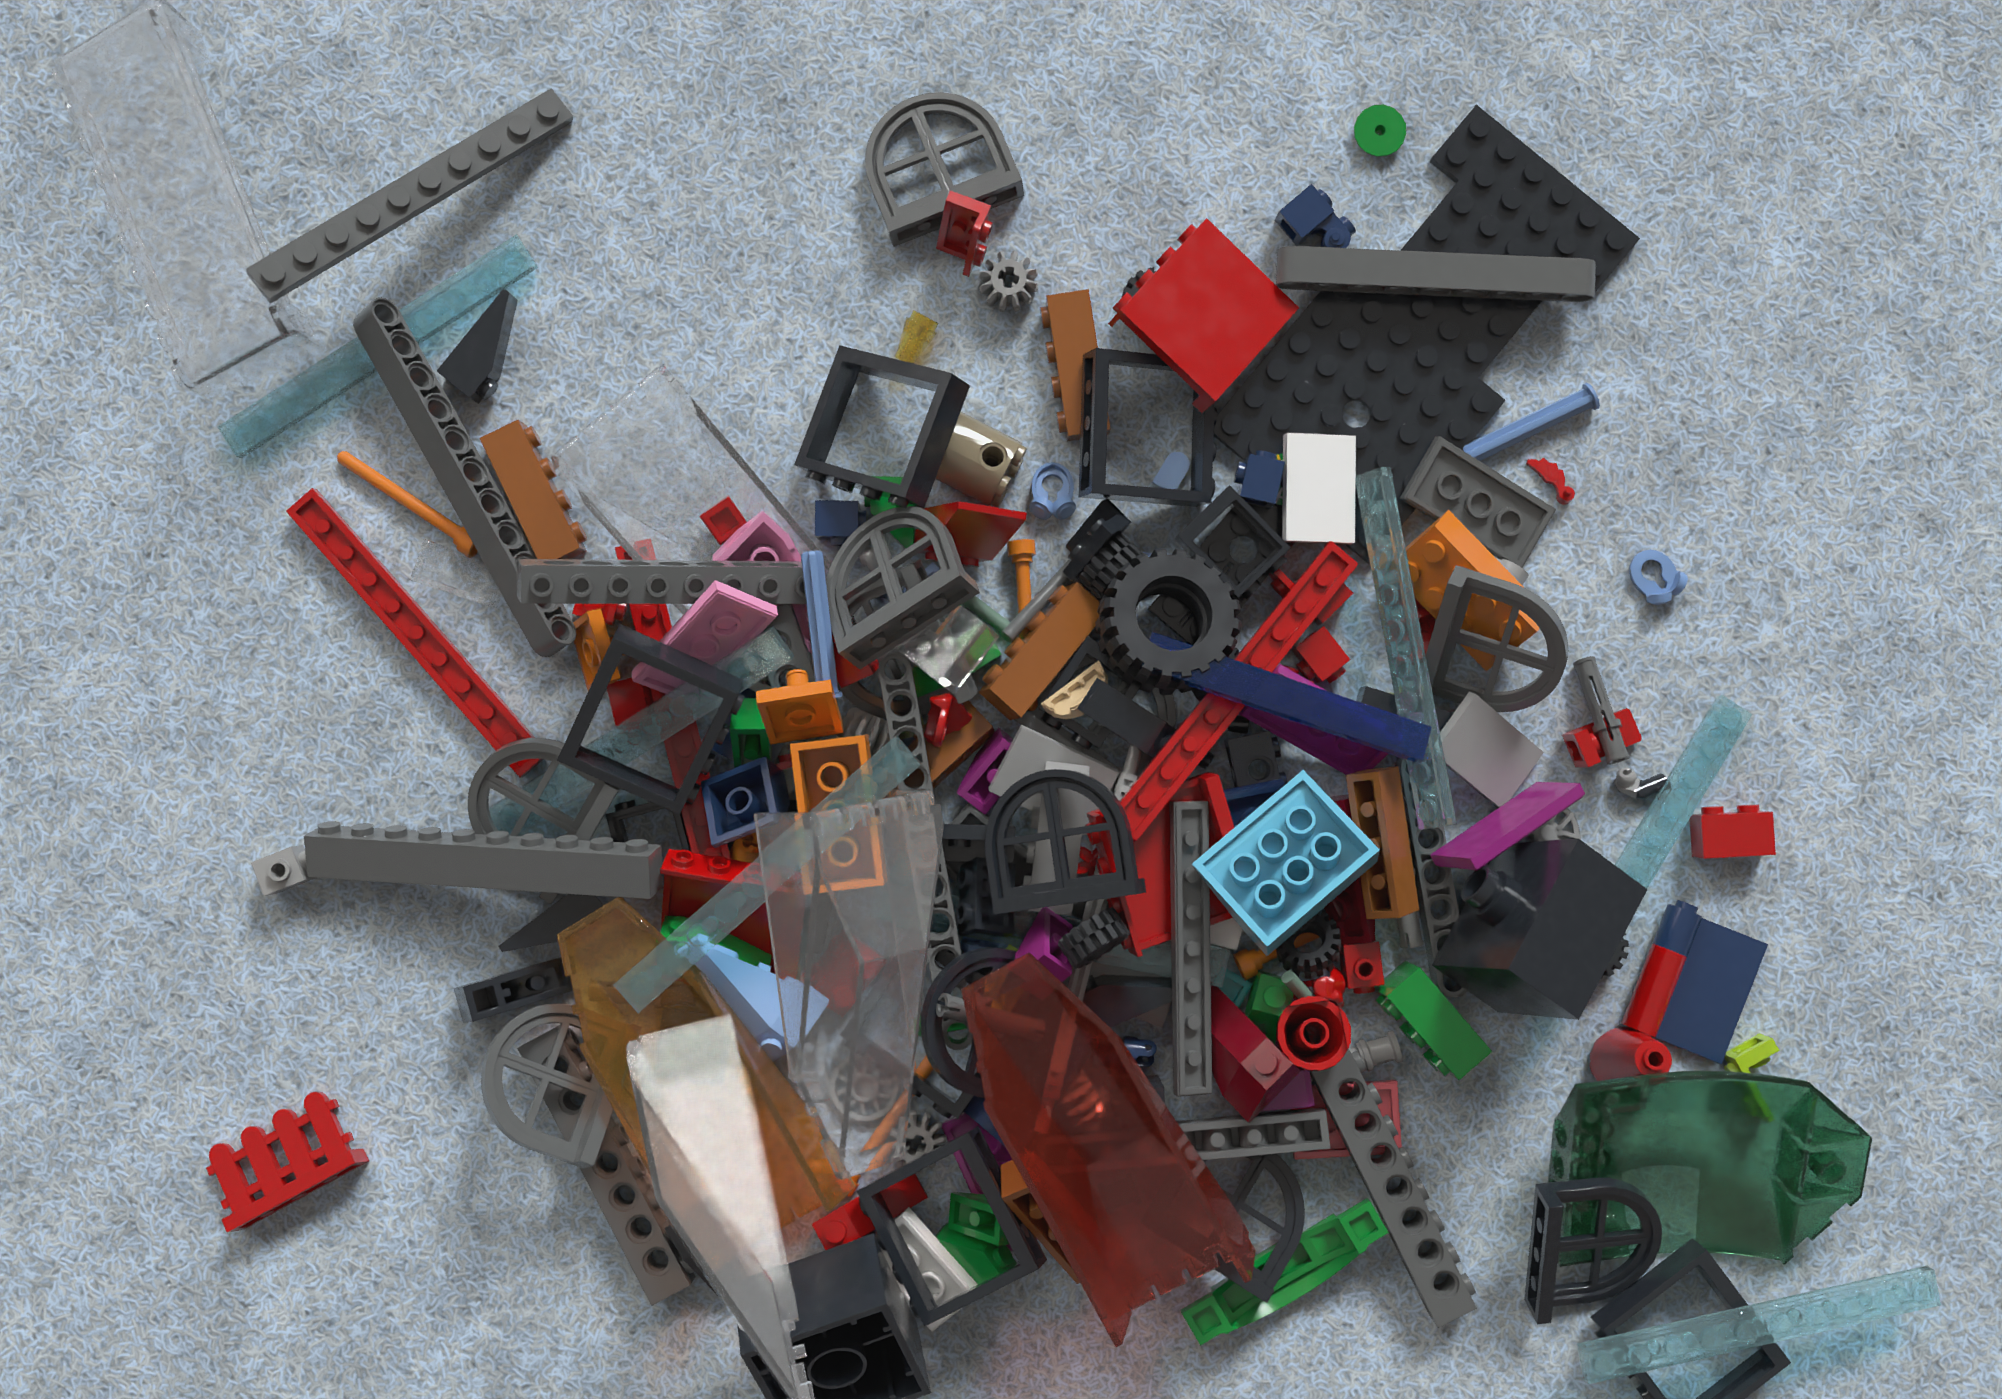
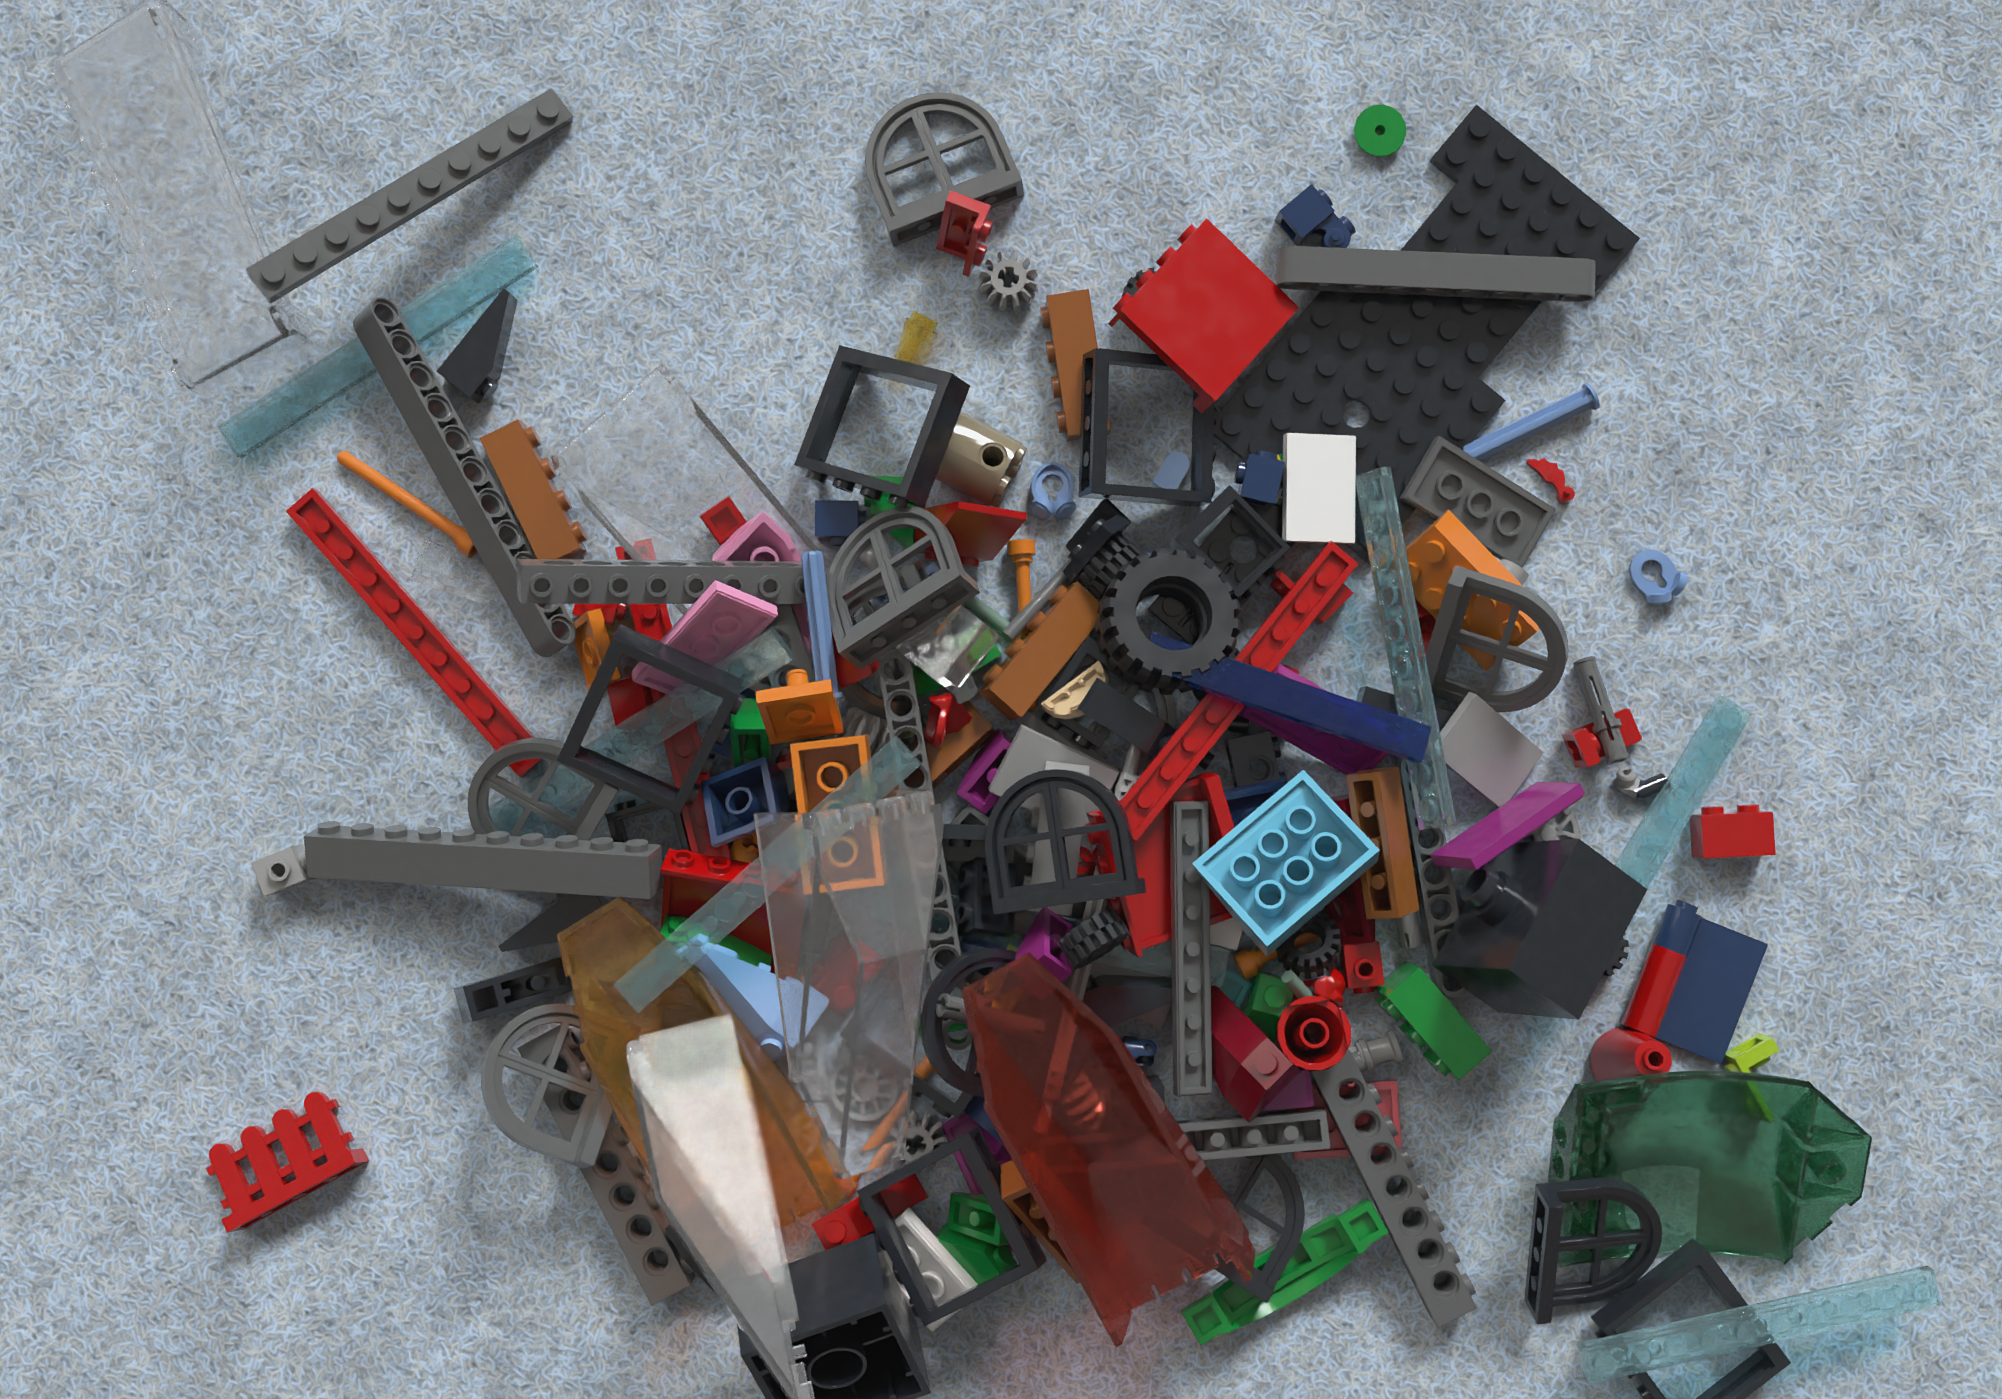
red brick [1291,626,1351,684] -> none

